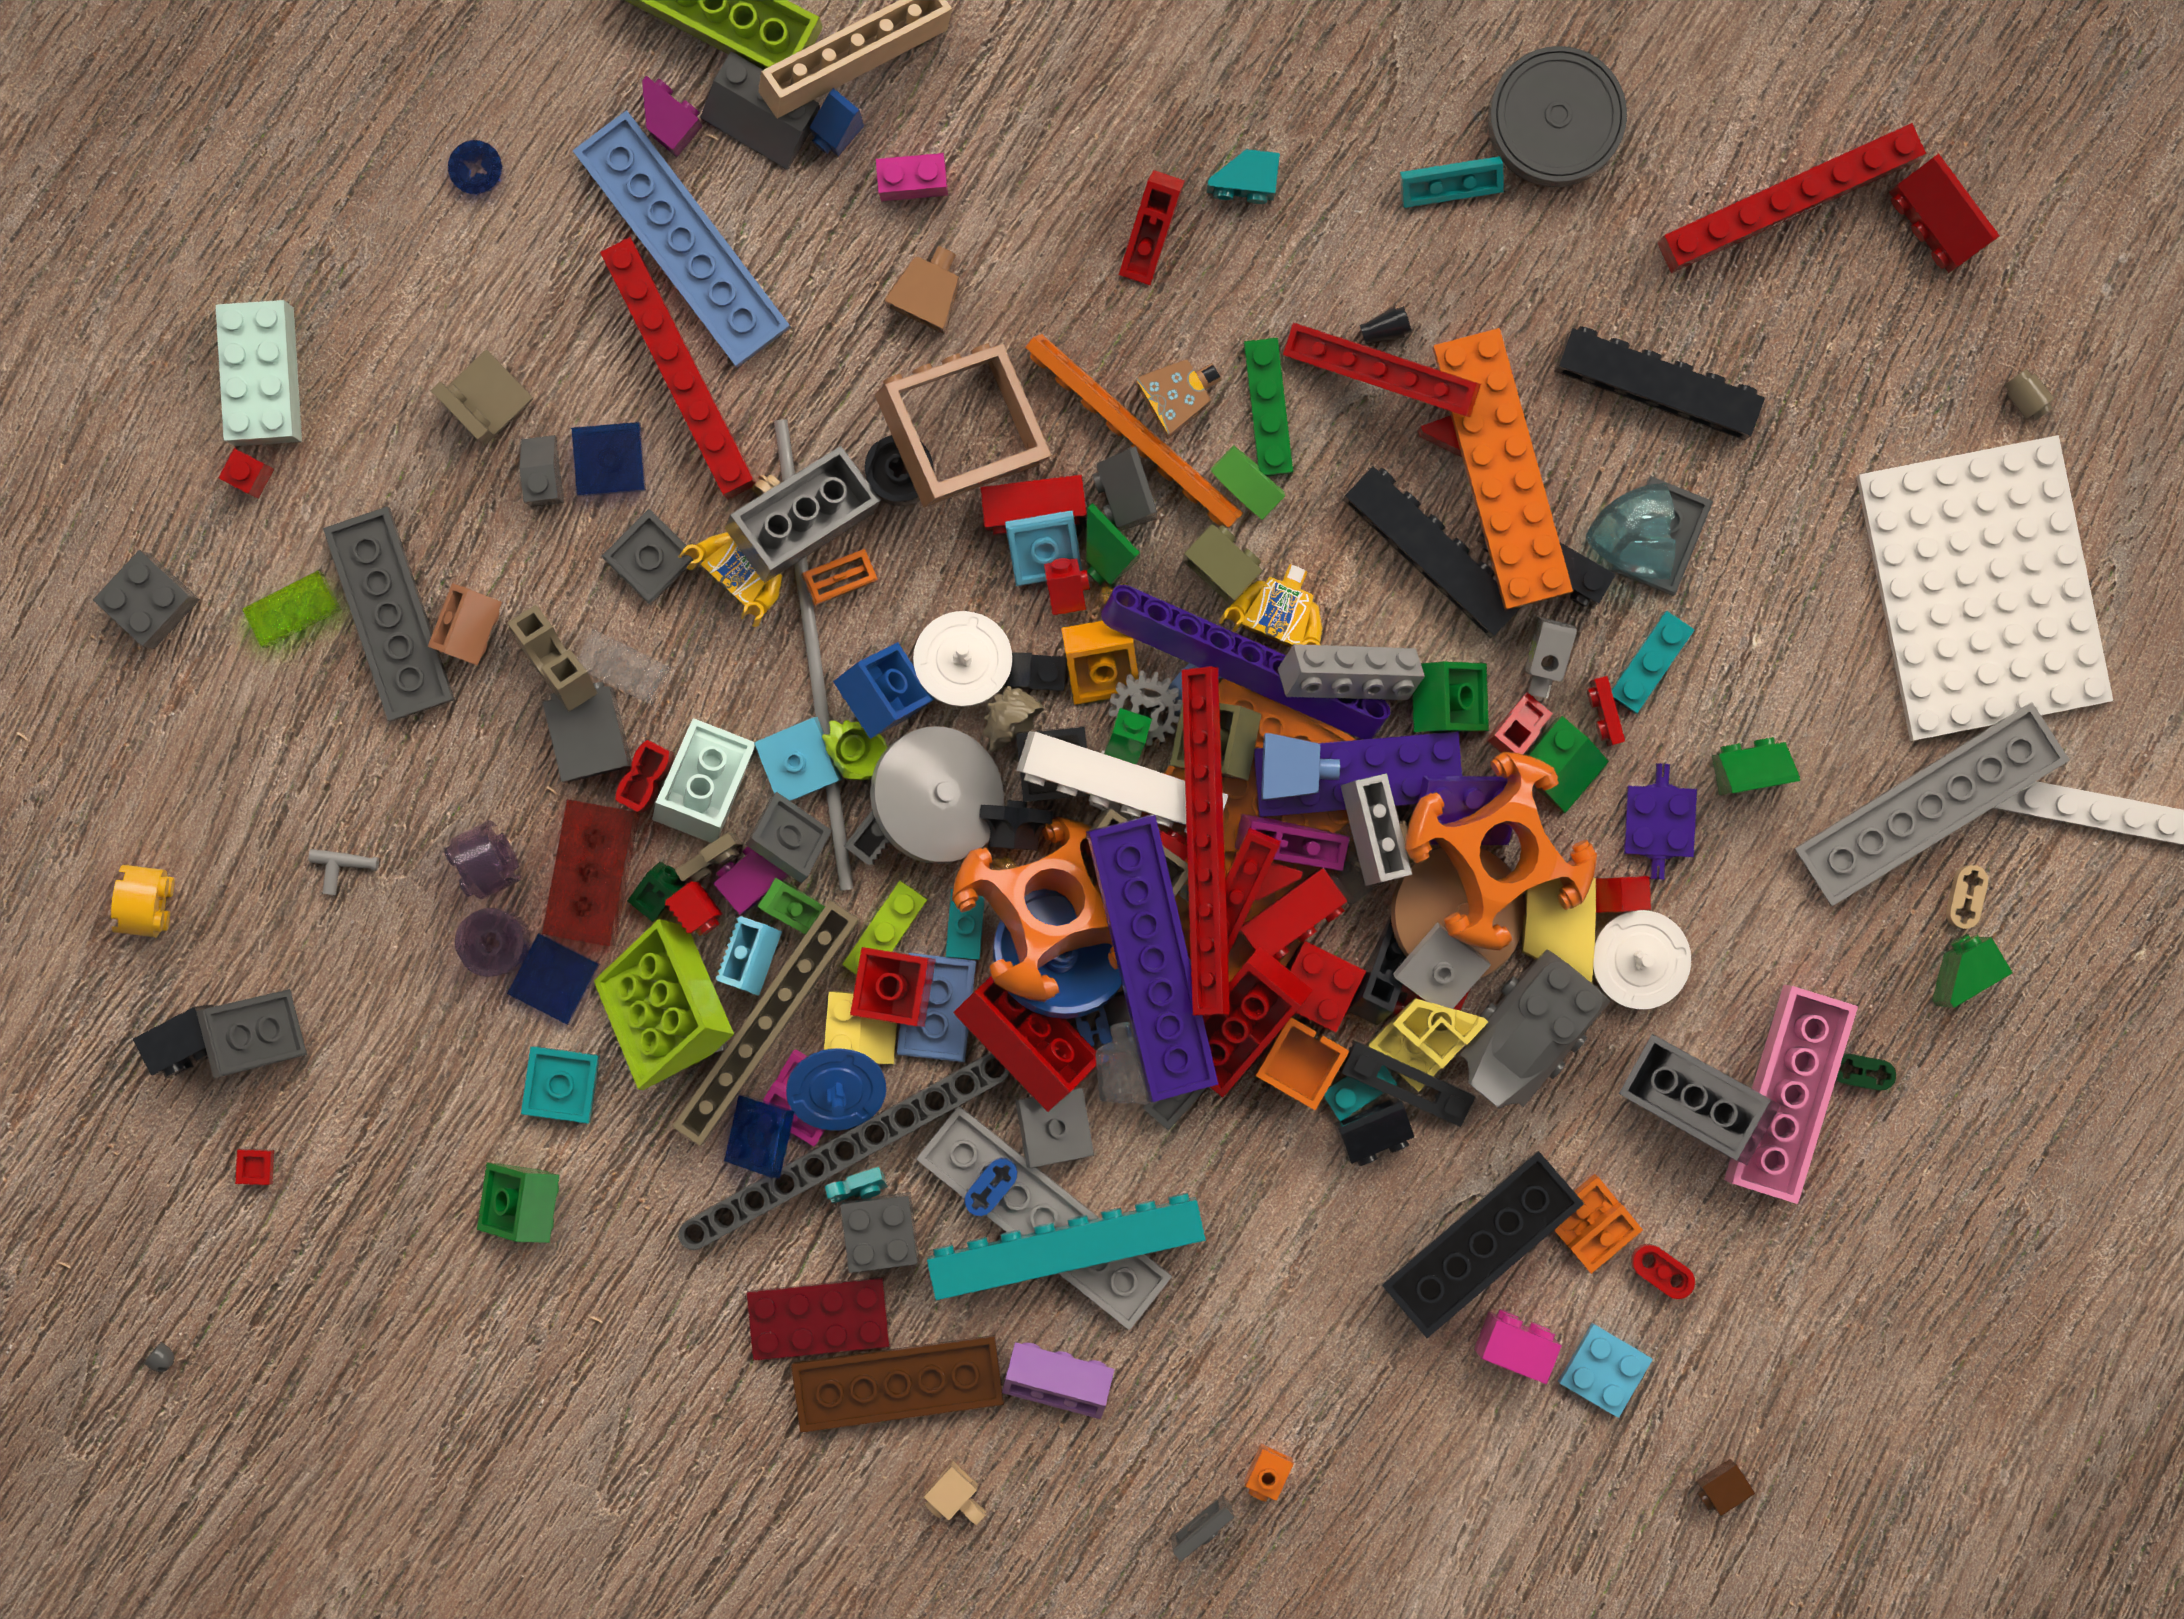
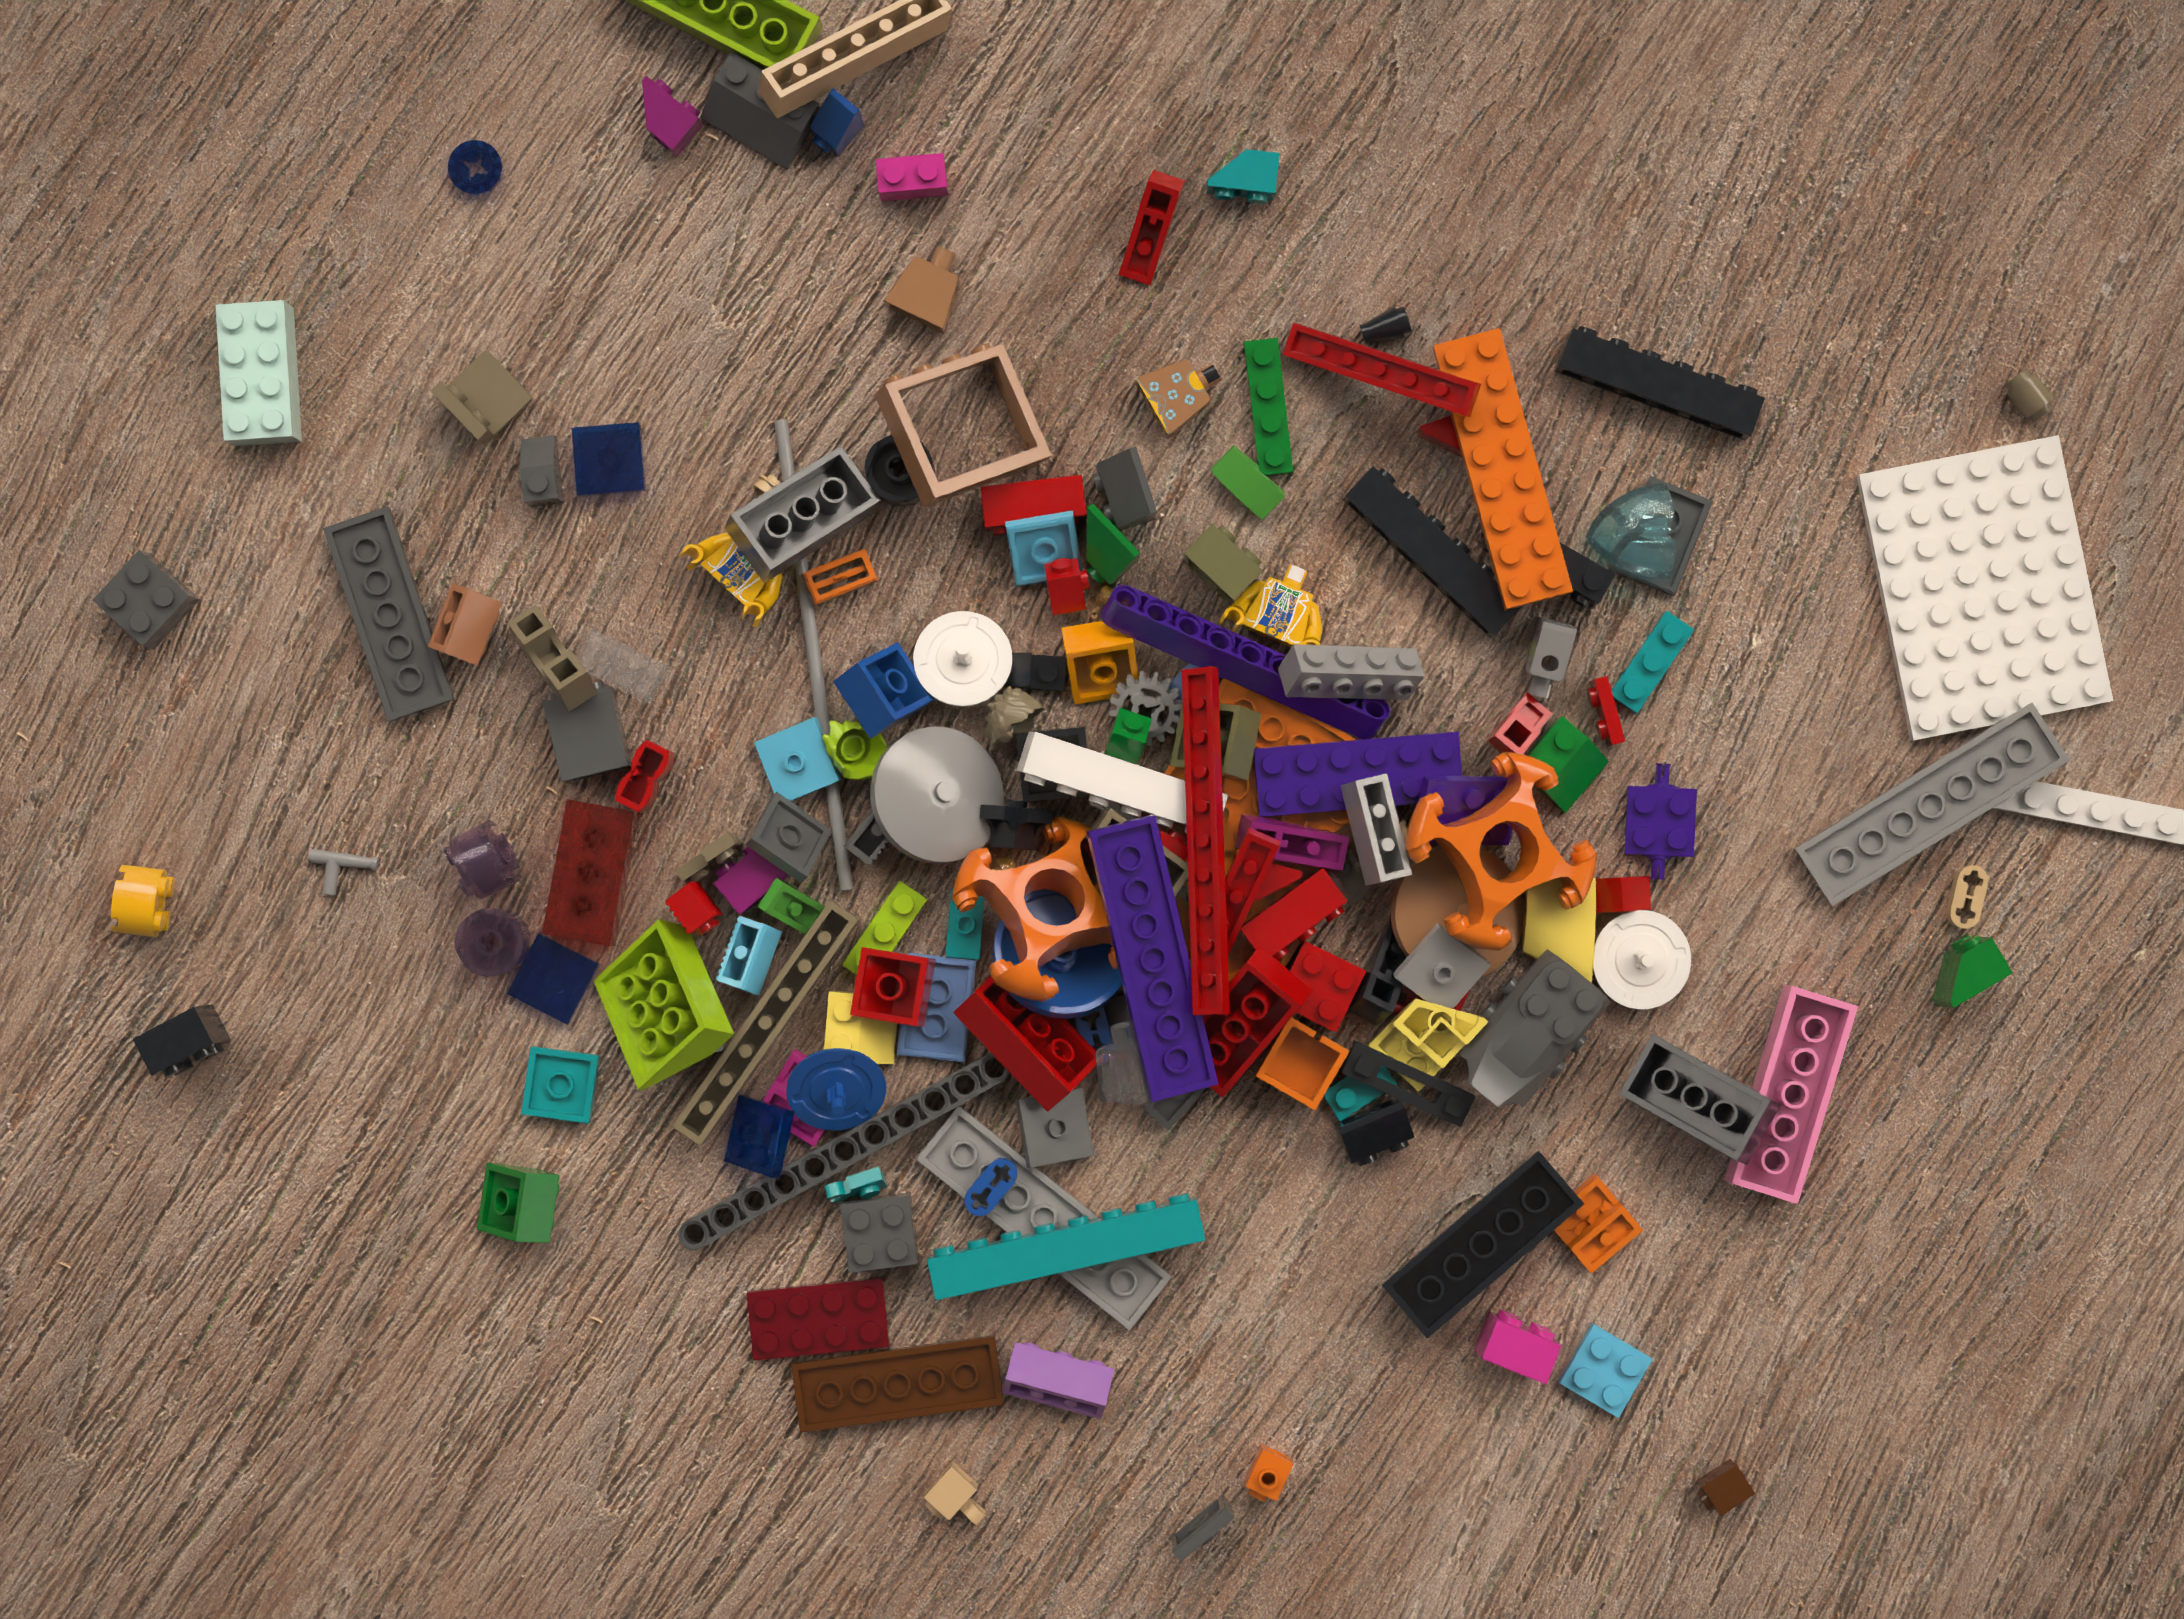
dark grey hinge [143,1342,175,1372] -> none
dark grey tile [196,989,307,1078] -> none
red brick [218,448,274,499] -> none
red plate [235,1149,274,1185] -> none
clear neon green piece [242,570,342,648] -> none
medium blue plate [572,110,791,368] -> none
red brick [600,237,756,500] -> none
dark grey plate [601,509,693,605] -> none
dark green bracket [627,862,686,922] -> none
light aqua slope [652,718,755,843] -> none
orange plate [1025,334,1243,528] -> none
medium blue torso [1261,733,1340,800] -> none
teal plate [1400,156,1504,208] -> none
green slope [1413,661,1489,733] -> none
dark grey brick [1488,46,1627,187] -> none
red plate [1631,1244,1695,1299] -> none
red brick [1657,123,1927,273] -> none
green slope [1712,737,1800,795] -> none
dark green beam [1836,1053,1896,1090] -> none
red slope [1889,153,2000,273] -> none

